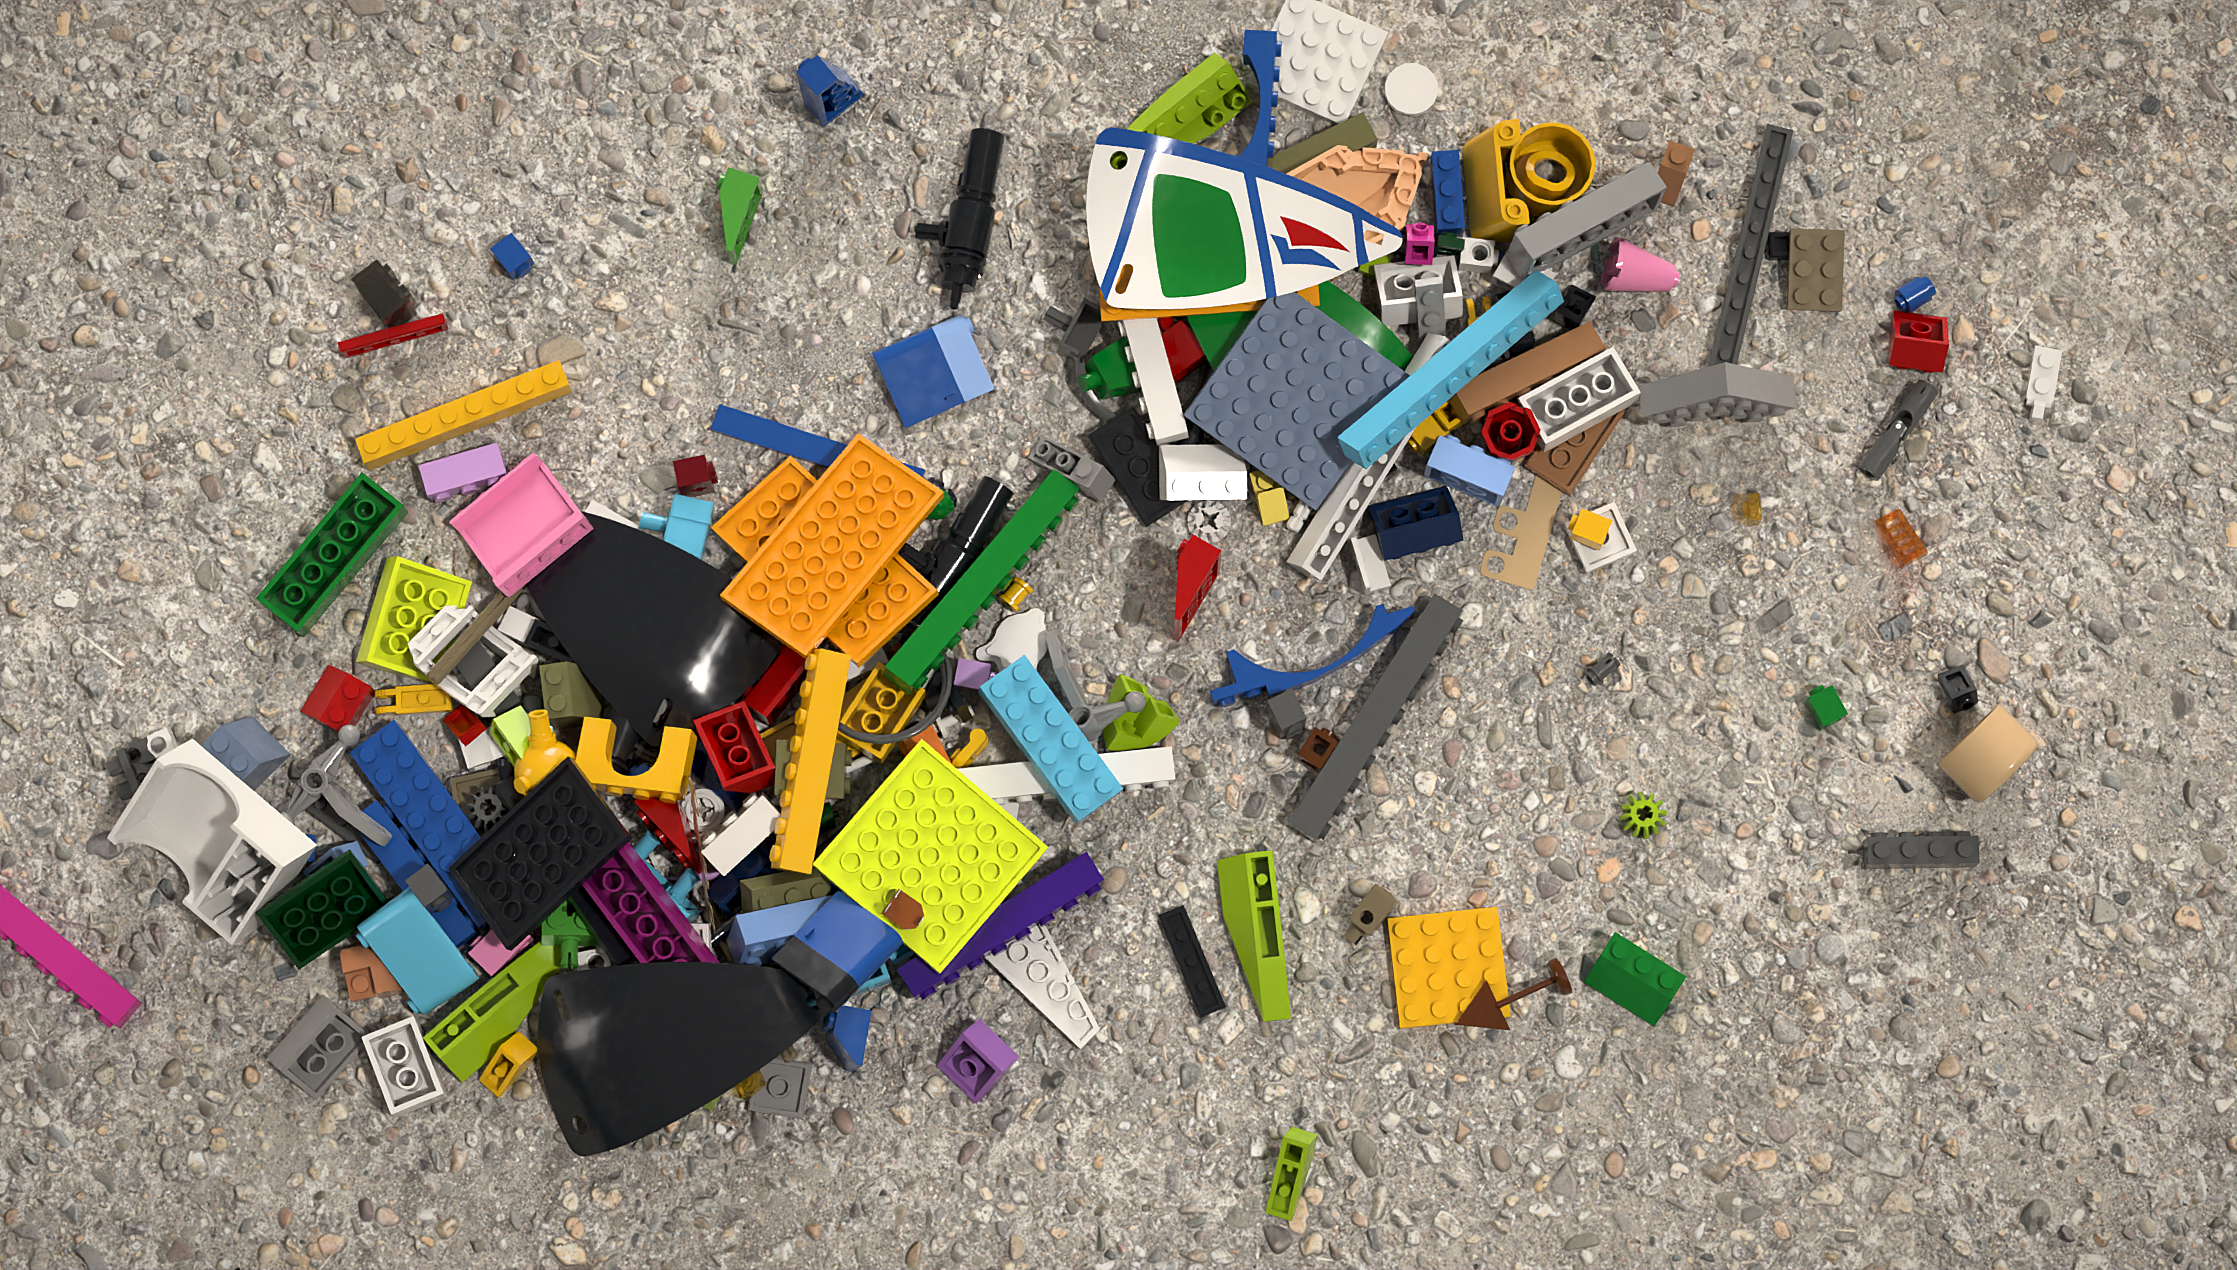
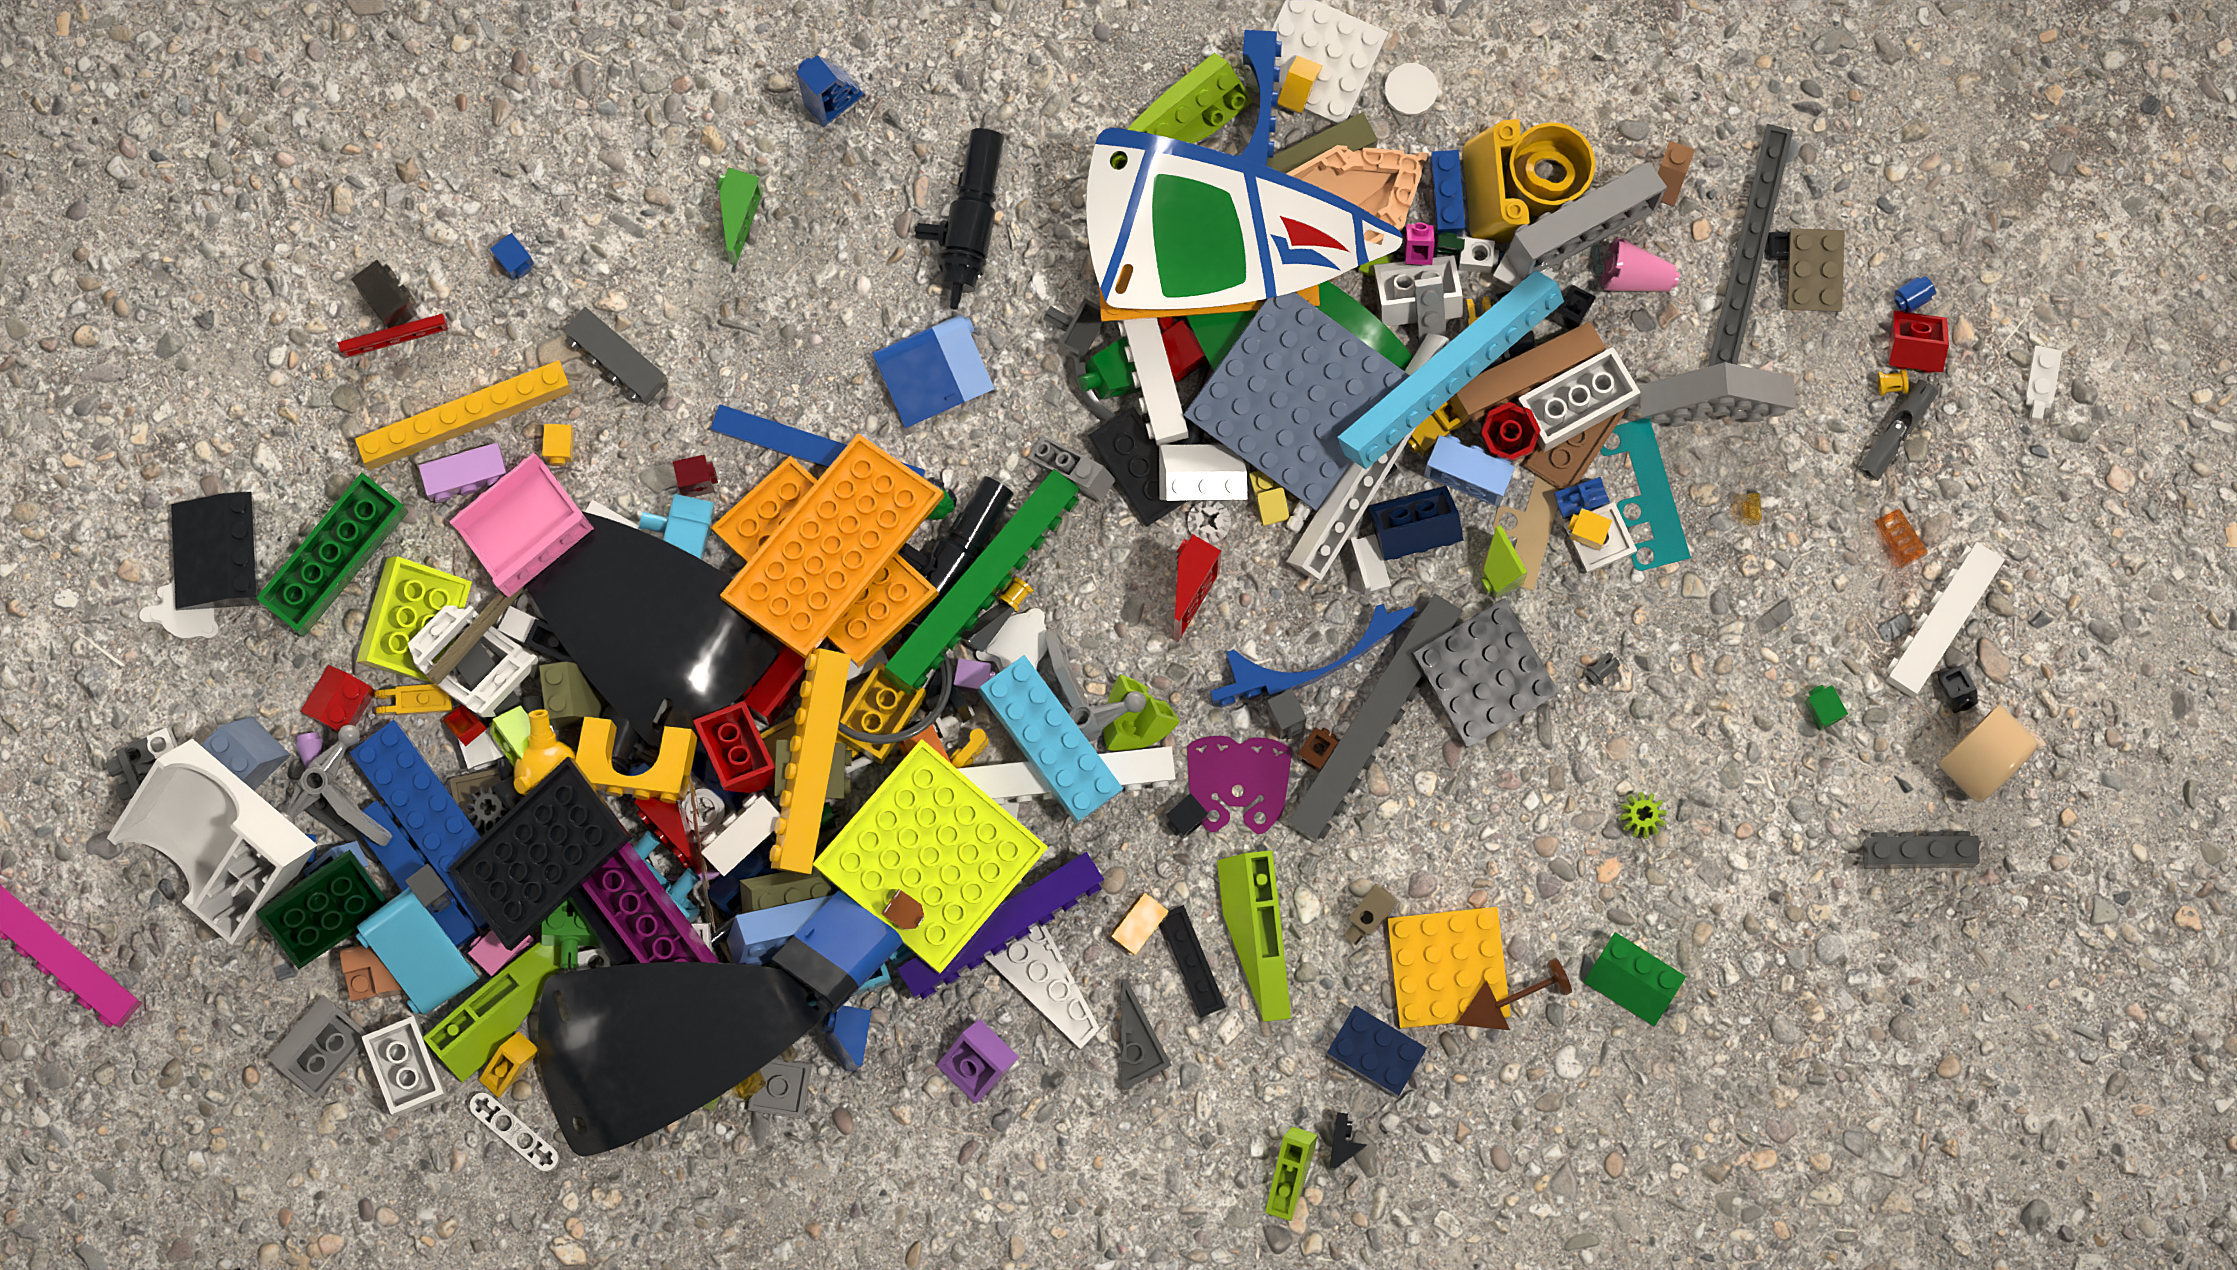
none -> white tile [139,578,219,640]
none -> black slope [171,491,259,611]
none -> lavender cone [295,732,322,770]
none -> white beam [470,1093,560,1172]
none -> yellow brick [542,424,574,466]
none -> dark grey brick [563,307,668,405]
none -> dark grey slope [960,603,1014,652]
none -> hinge [1107,893,1169,955]
none -> dark grey wing [1121,979,1172,1091]
none -> black brick [1166,793,1210,838]
none -> magenta piece [1187,736,1292,834]
none -> yellow slope [1278,56,1322,115]
none -> dark blue brick [1326,1005,1427,1099]
none -> black slope [1329,1112,1367,1171]
none -> plate [1411,598,1559,749]
none -> lime slope [1481,525,1527,599]
none -> blue hips [1554,477,1610,519]
none -> teal piece [1600,418,1691,571]
none -> yellow bush [1877,369,1909,396]
none -> white brick [1886,542,2005,699]

